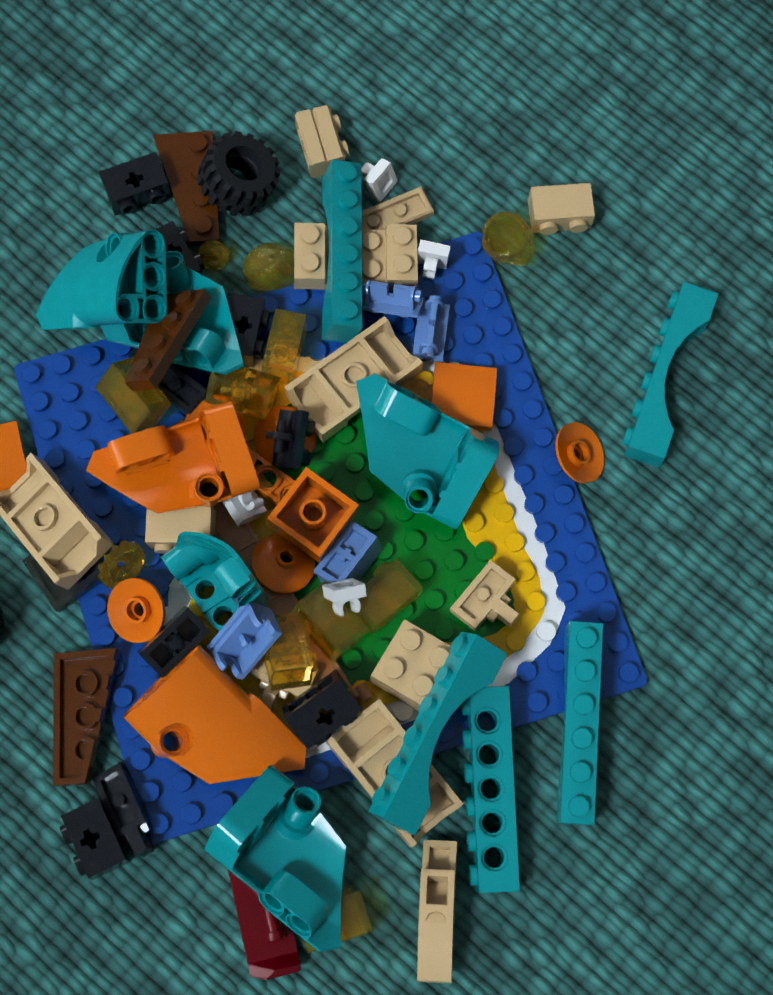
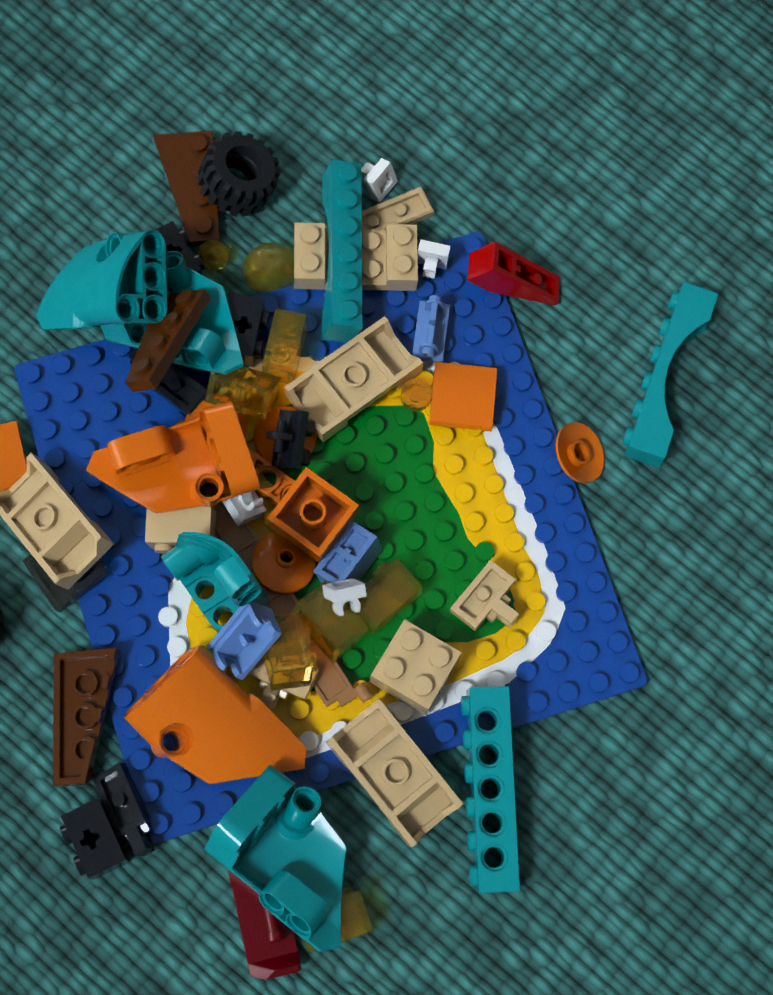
clear yellow brick [95,357,171,434] -> none
clear yellow gear [97,540,145,589] -> none
black brick [99,152,171,216] -> none
orange dish [107,578,165,643] -> none
black brick [137,606,211,678] -> none
black brick [282,669,363,749] -> none
tan brick [295,105,349,178] -> none
teal panel [356,373,499,530] -> none
medium blue hinge [362,280,425,318] -> none
teal arch [368,632,507,836] -> none
tan slope [417,840,457,984] -> none
clear yellow hair [482,211,535,266] -> none
tan brick [528,183,595,235] -> none
teal arch [556,621,603,825] -> none
none -> red slope [467,242,560,305]

